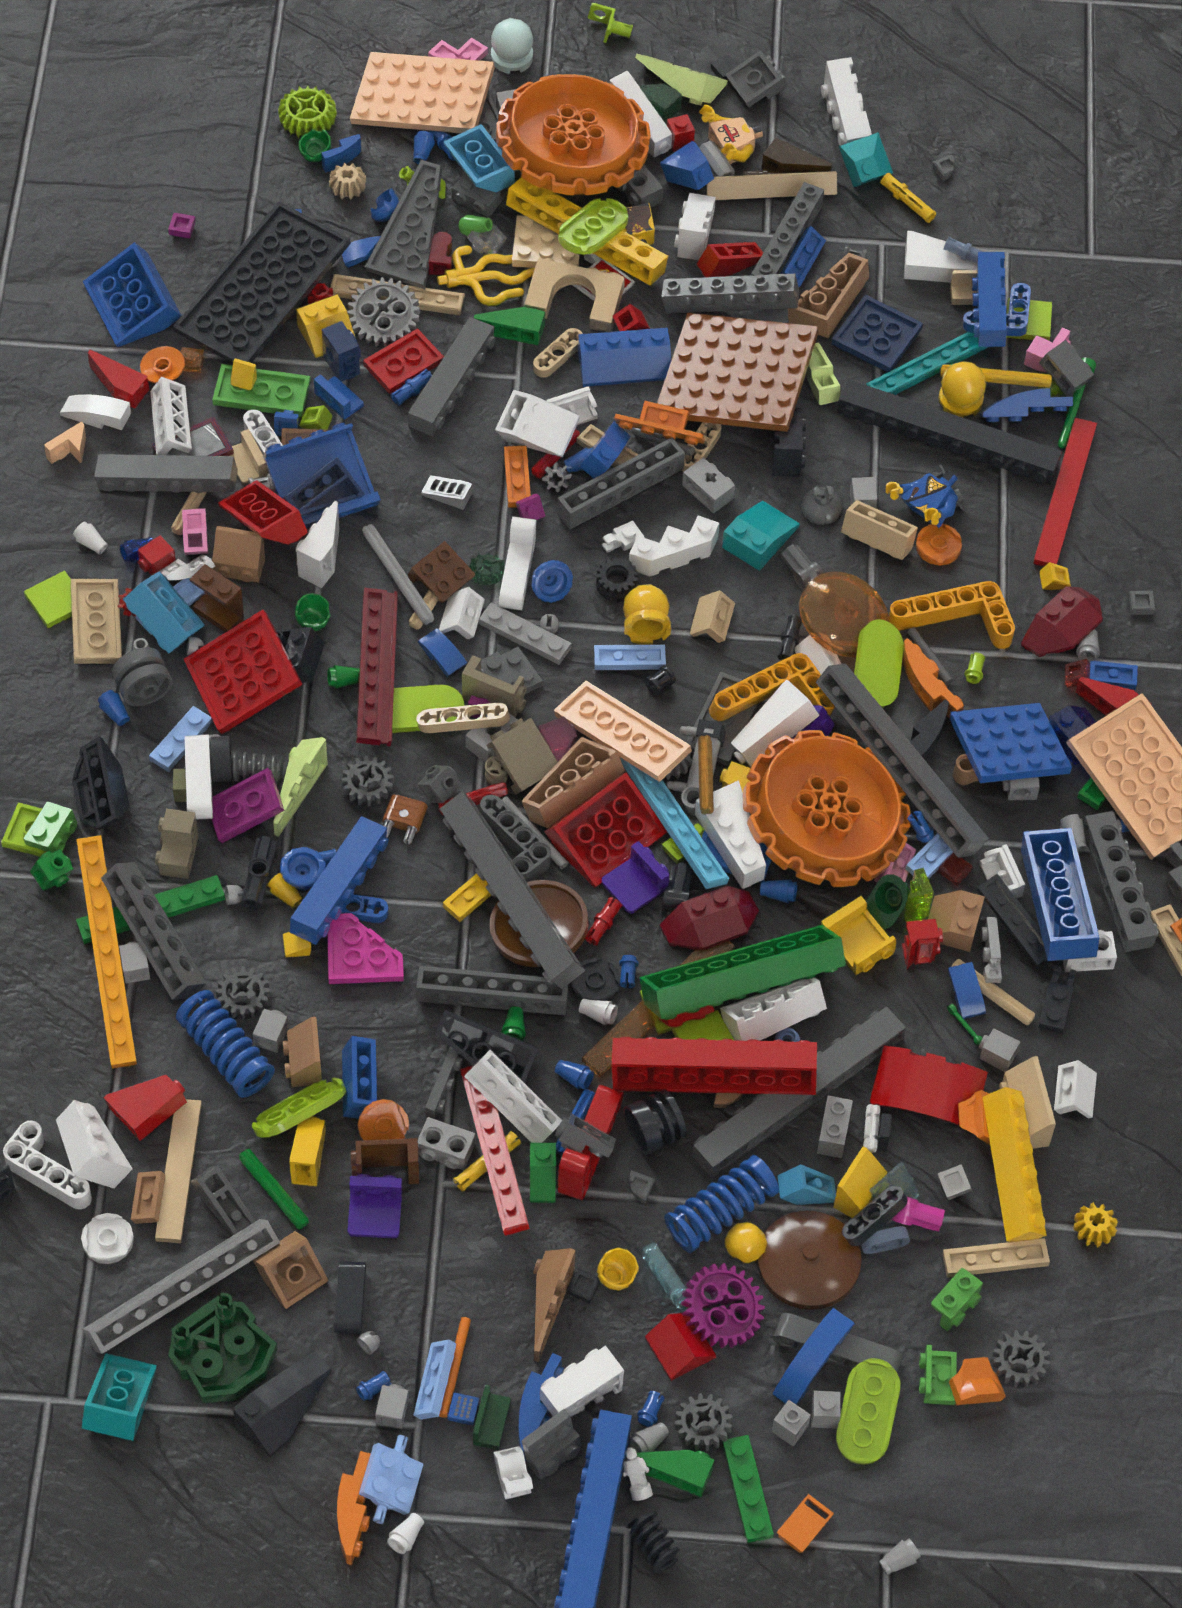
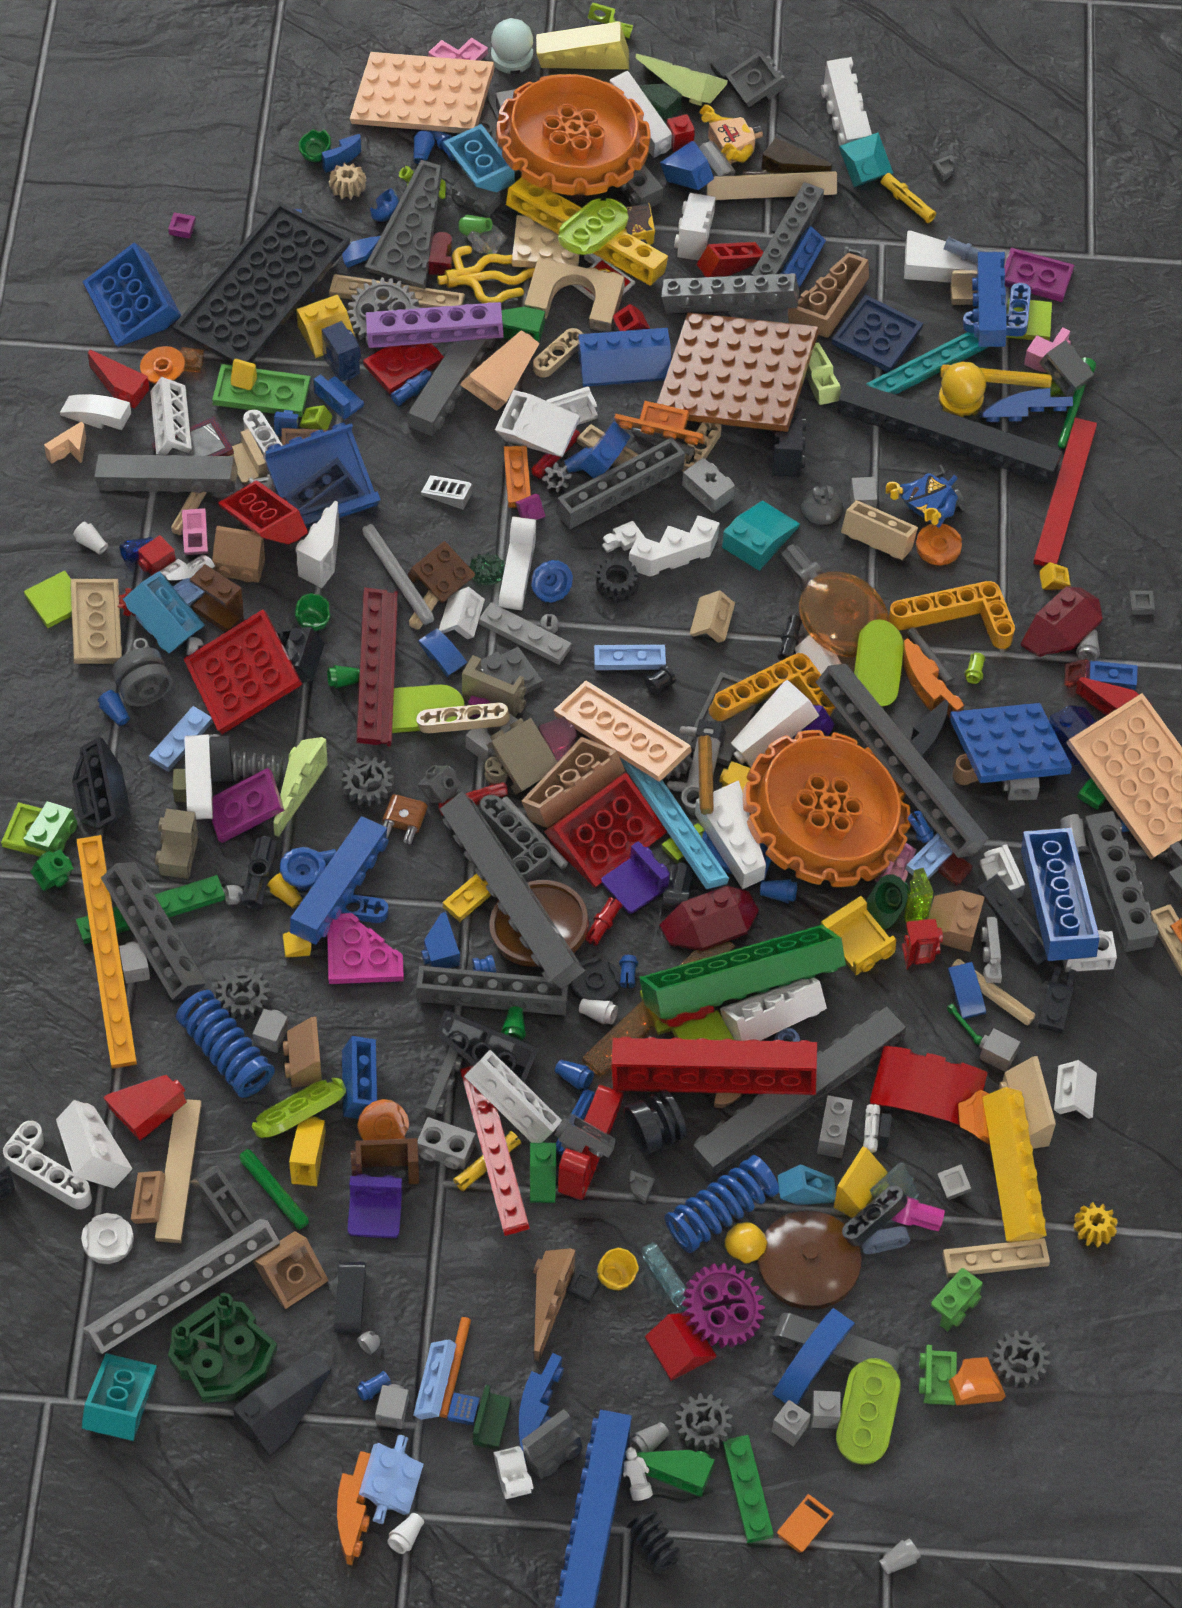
lime gear [278,86,337,138] -> none
red gear [307,283,333,305] -> none
white wedge [540,1346,624,1417] -> none
yellow tile [623,584,671,645] -> none
blue pin [637,1391,665,1427] -> none
none -> medium lavender brick [366,302,503,348]
none -> blue slope [421,912,460,968]
none -> light nougat slope [460,330,539,411]
none -> blue wheel [472,955,496,973]
none -> light yellow wedge [537,22,629,70]
none -> magenta tile [1004,248,1075,302]

